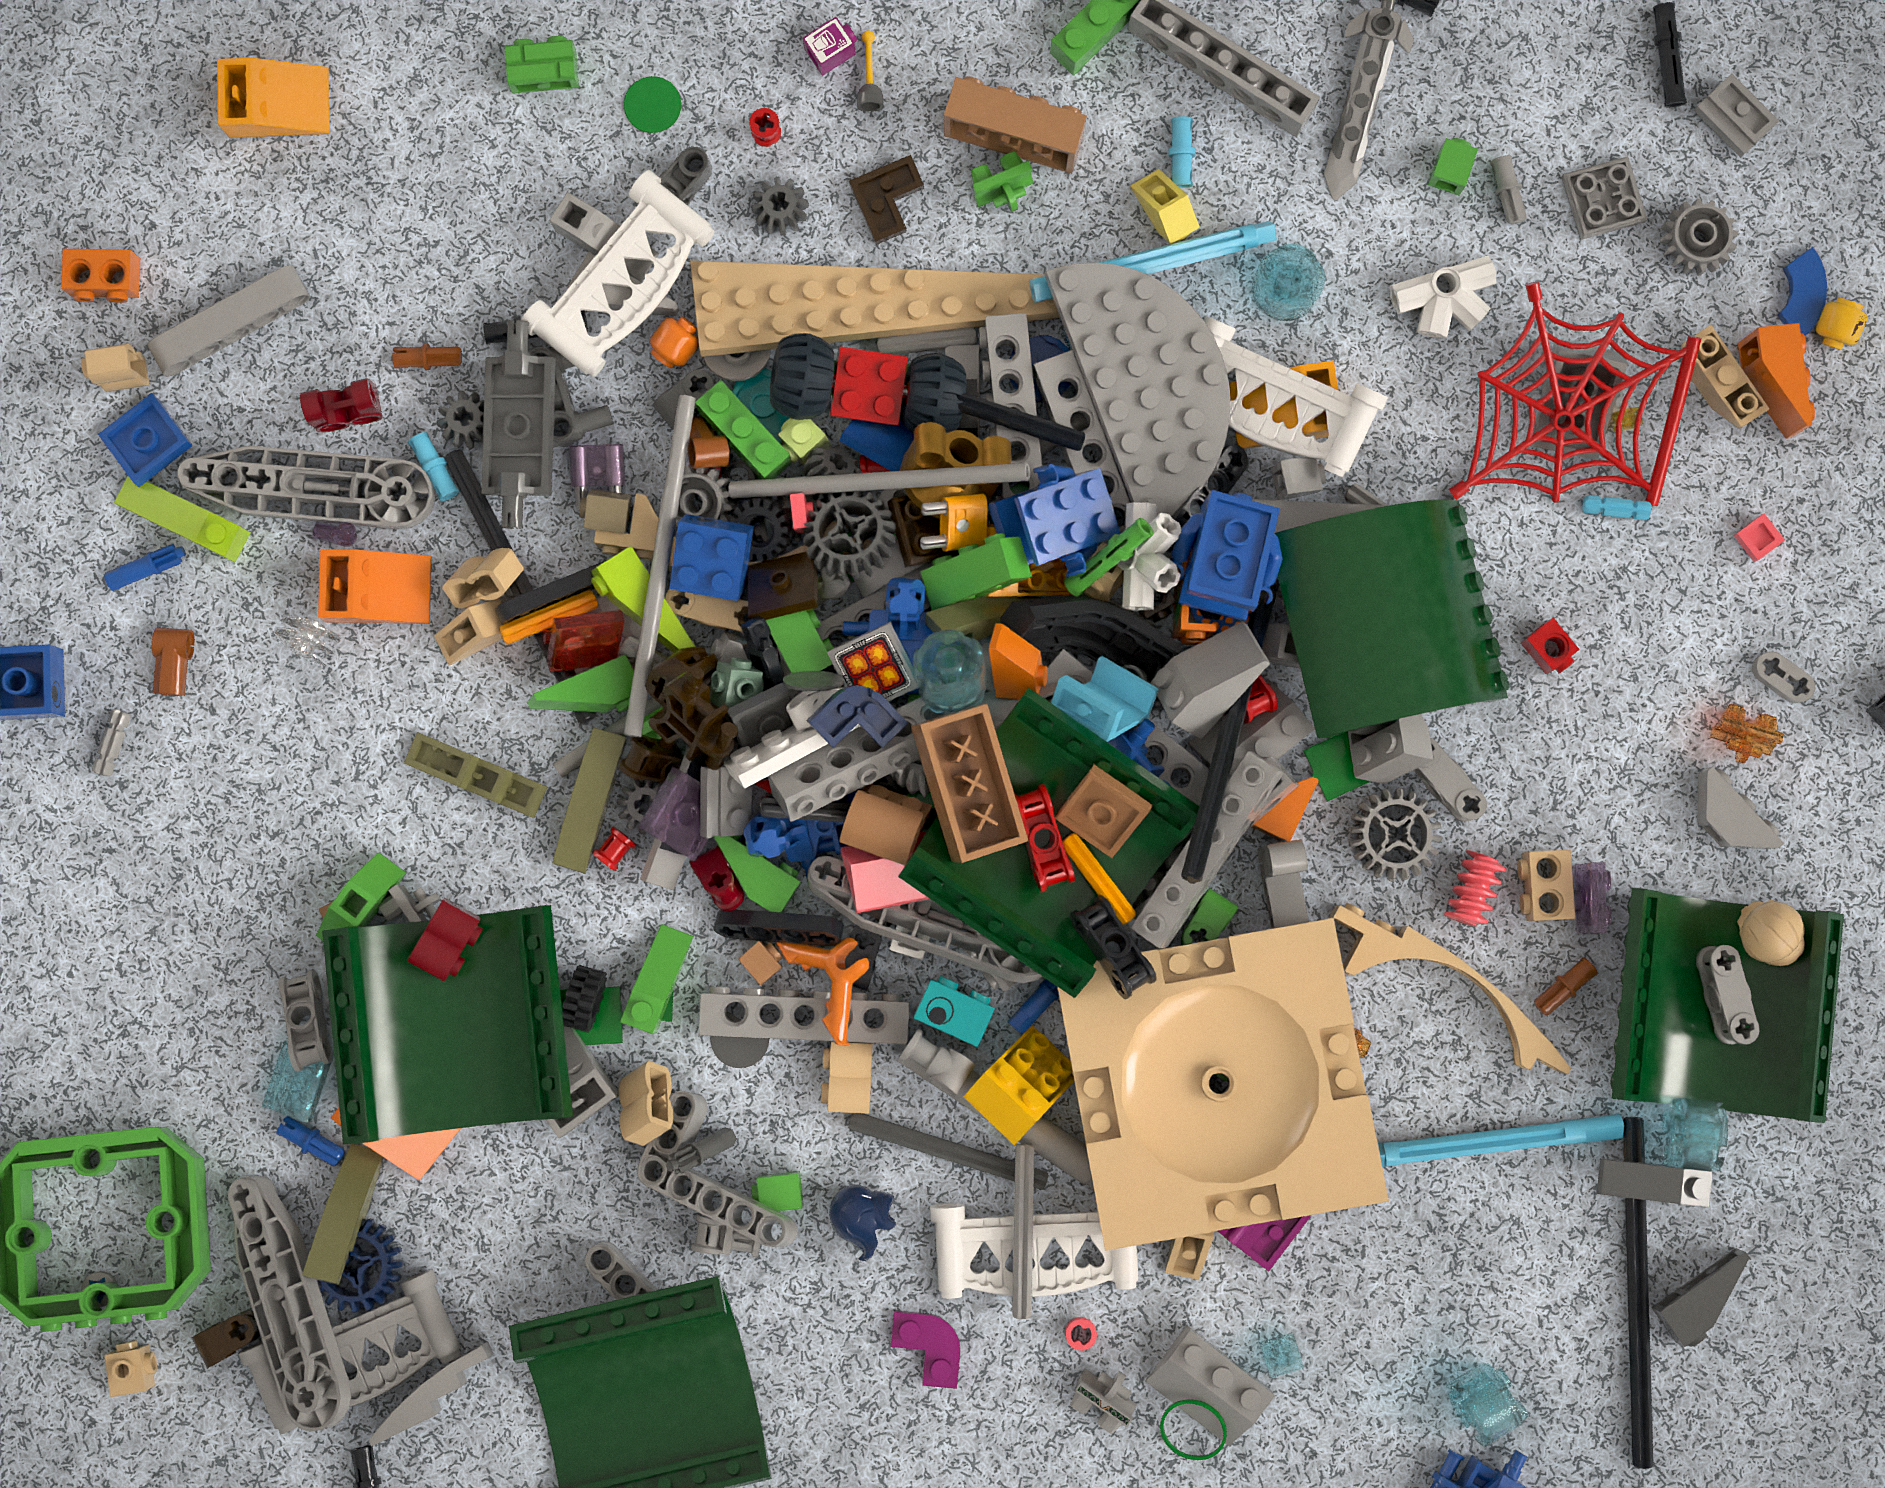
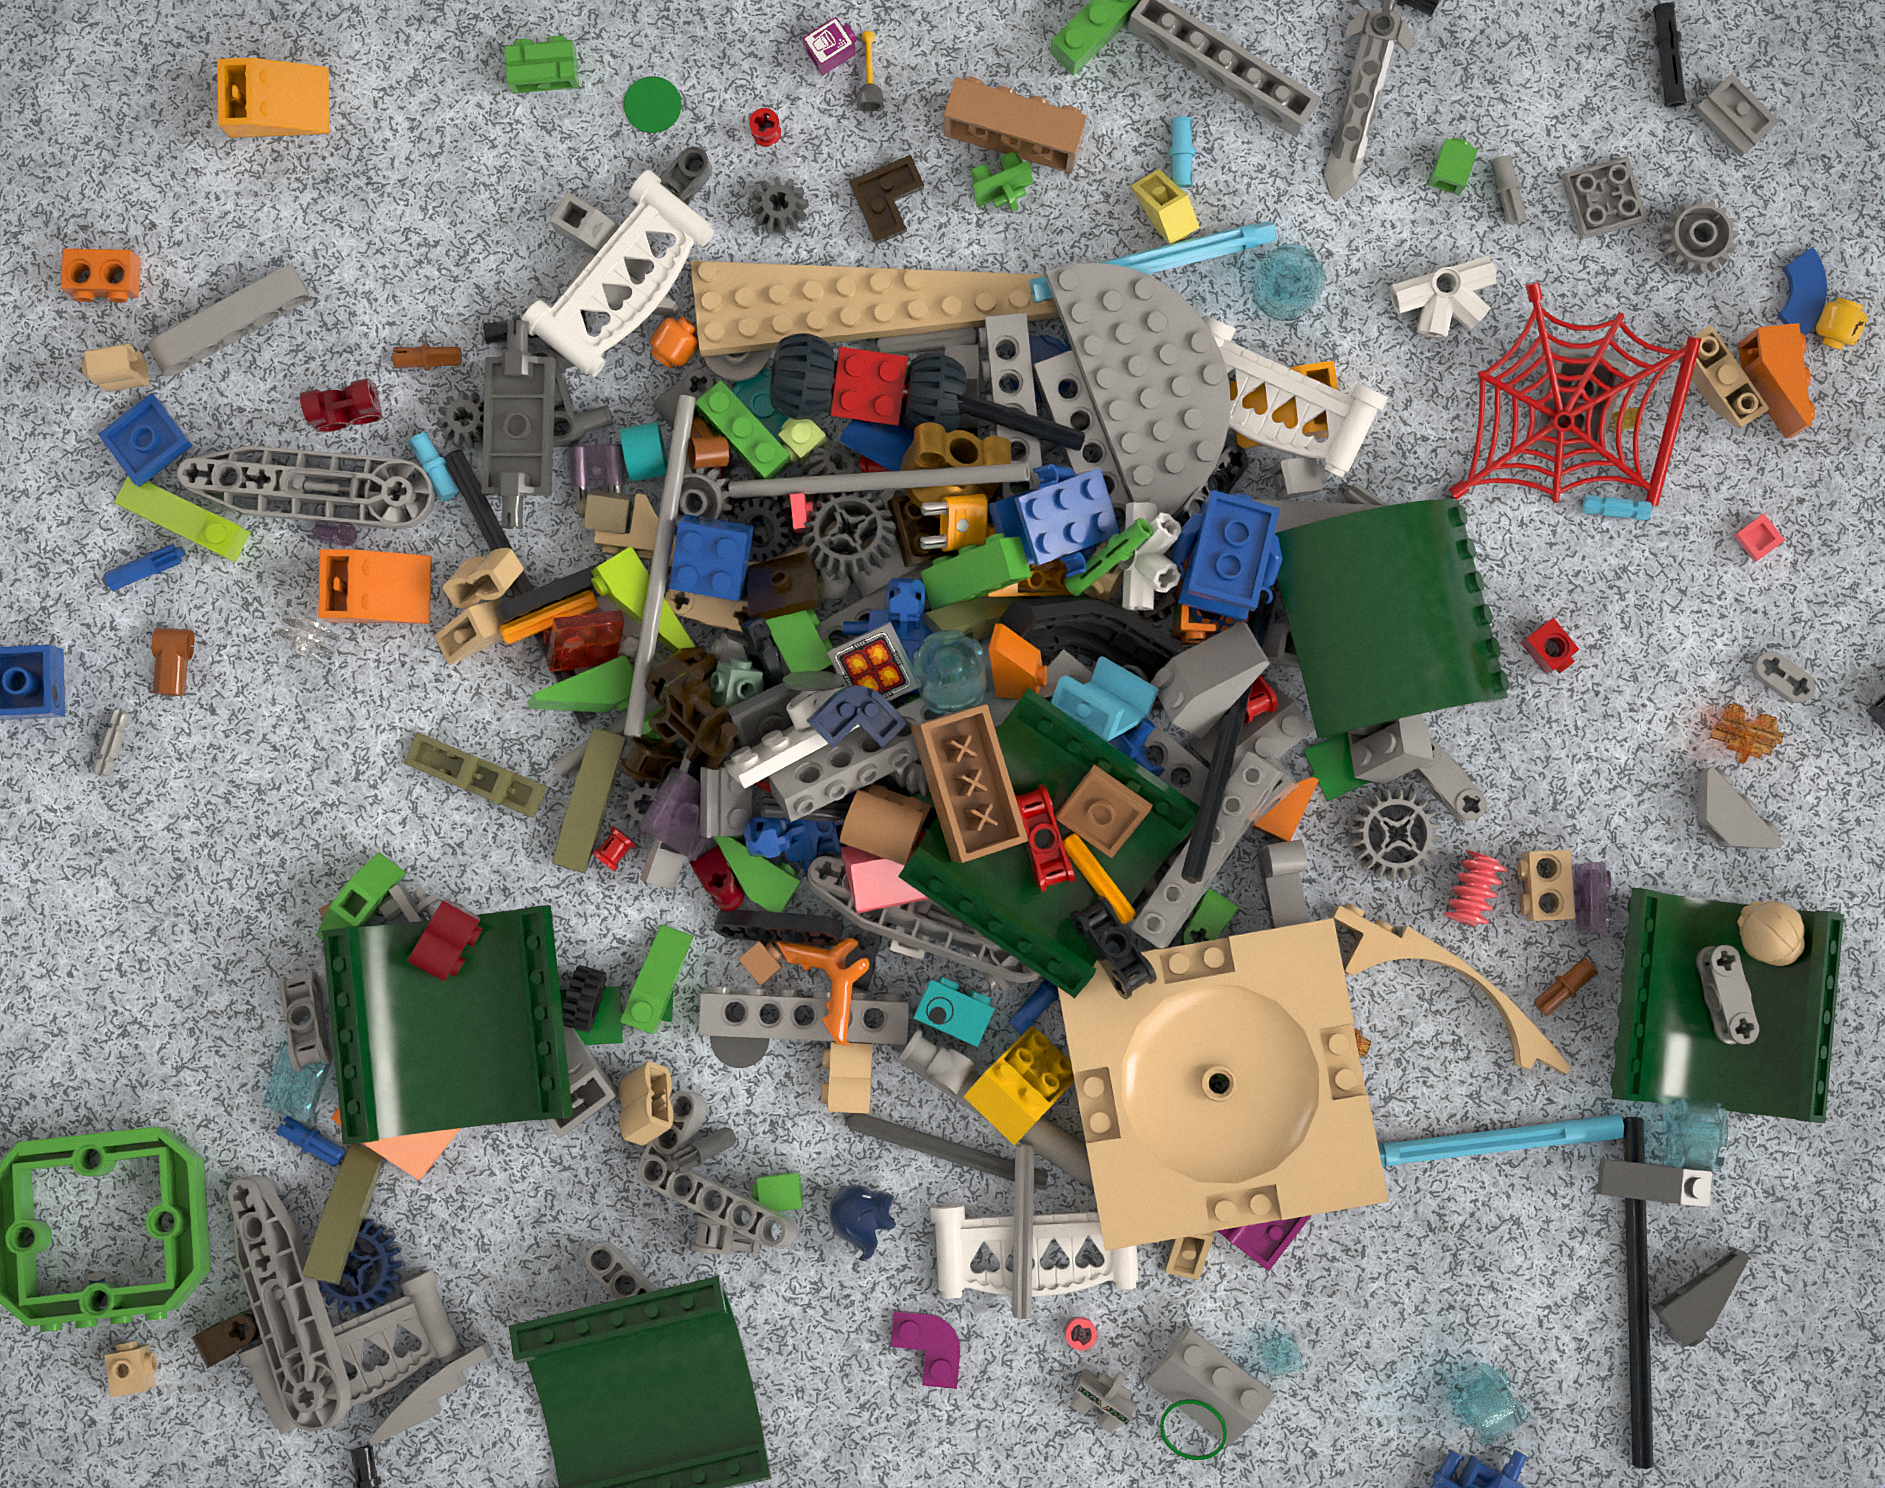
none -> teal piece [620,421,668,482]

